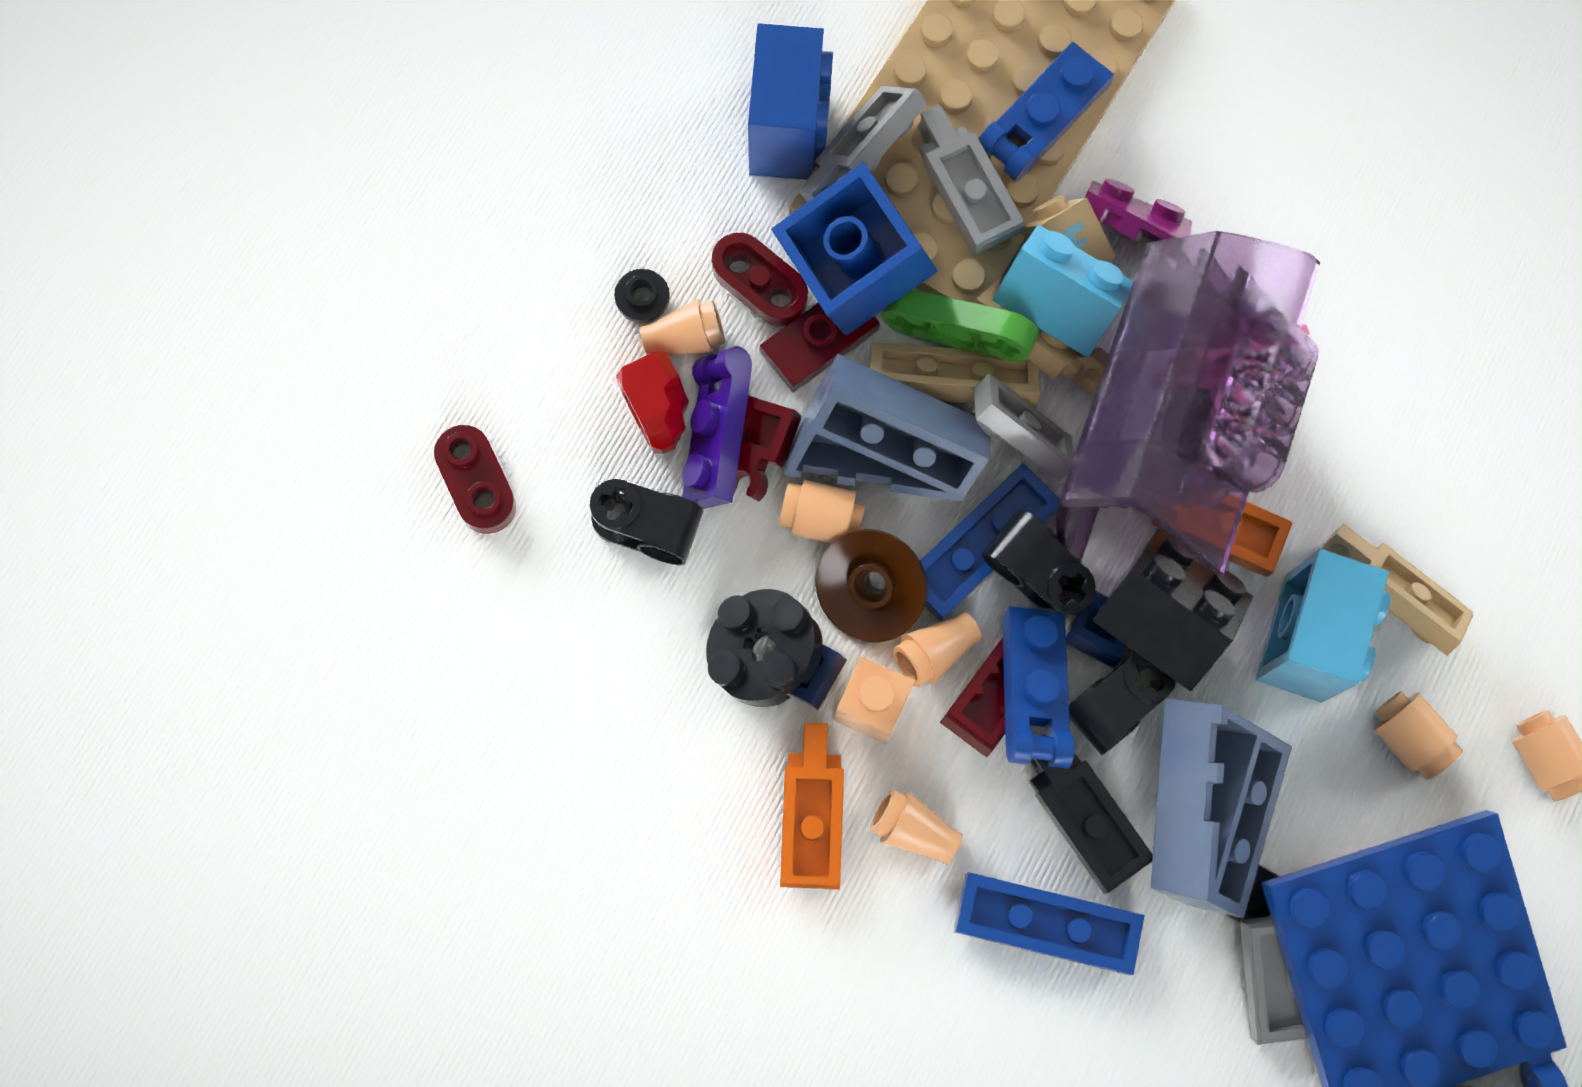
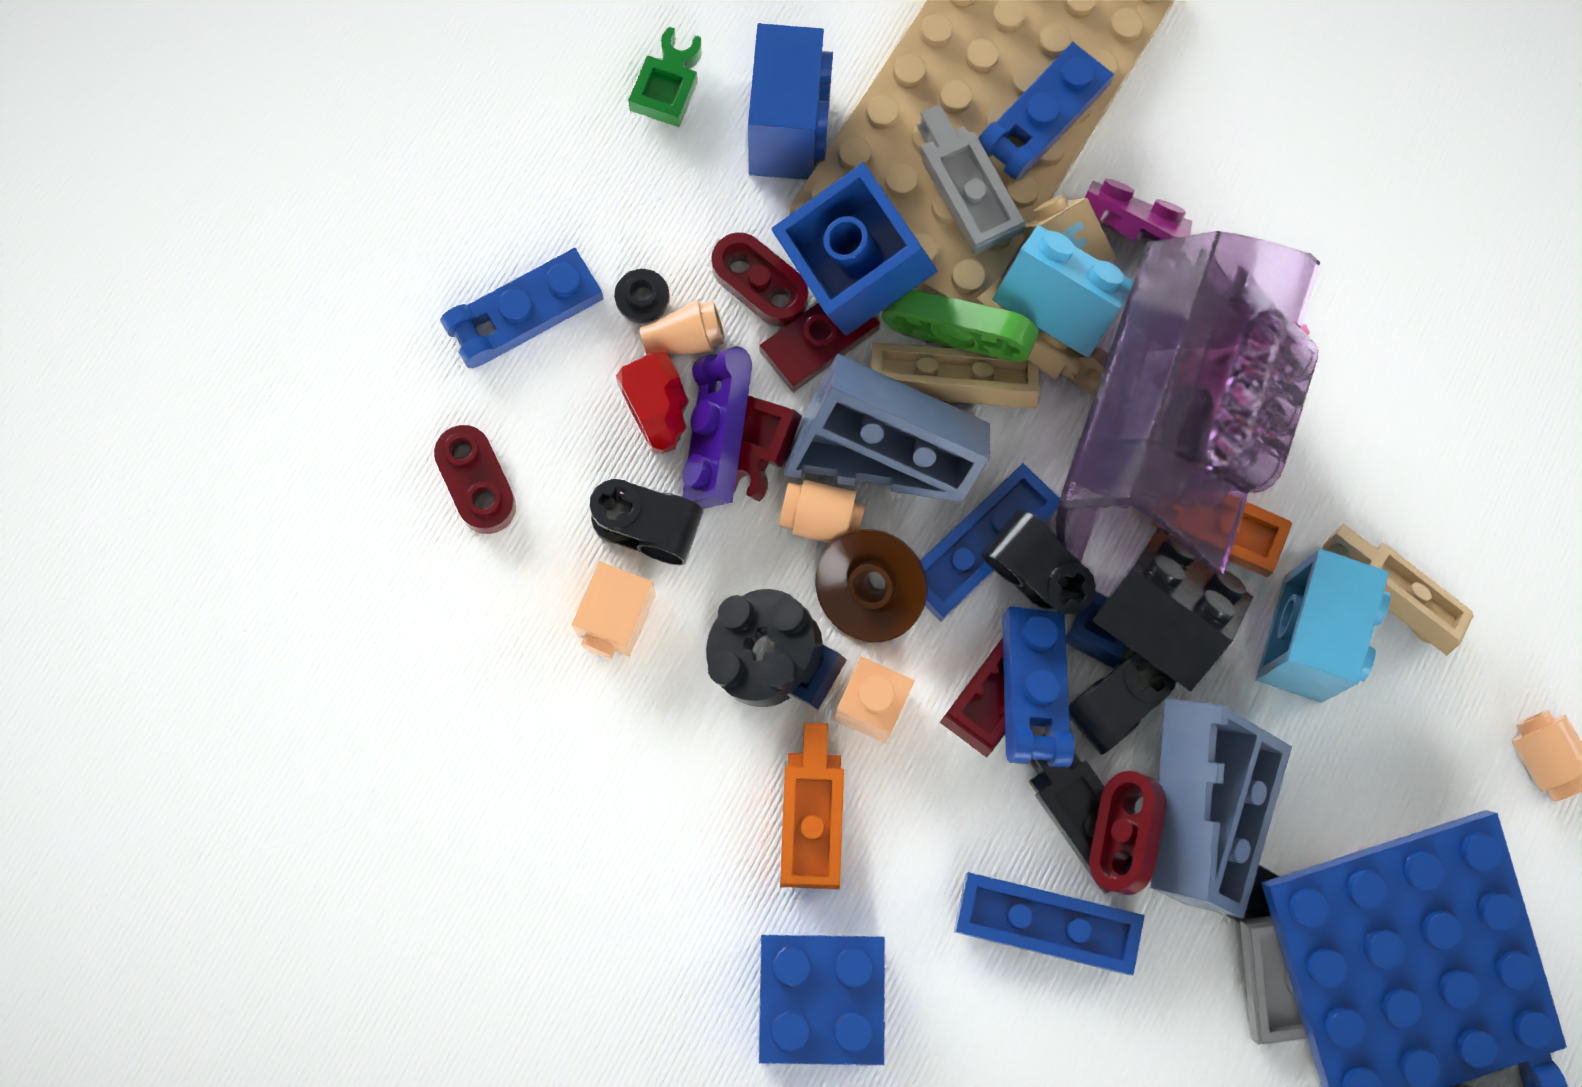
light grey hinge [799,85,927,202] -> none
light nougat cone [870,789,963,865] -> none
light nougat cone [893,611,982,687] -> none
light grey plate [974,373,1076,481] -> none
light nougat brick [1373,691,1464,780] -> none
none -> blue plate [440,247,604,369]
none -> light nougat brick [571,561,656,659]
none -> green plate [628,26,702,128]
none -> blue brick [759,935,885,1065]
none -> dark red plate [1089,771,1166,895]

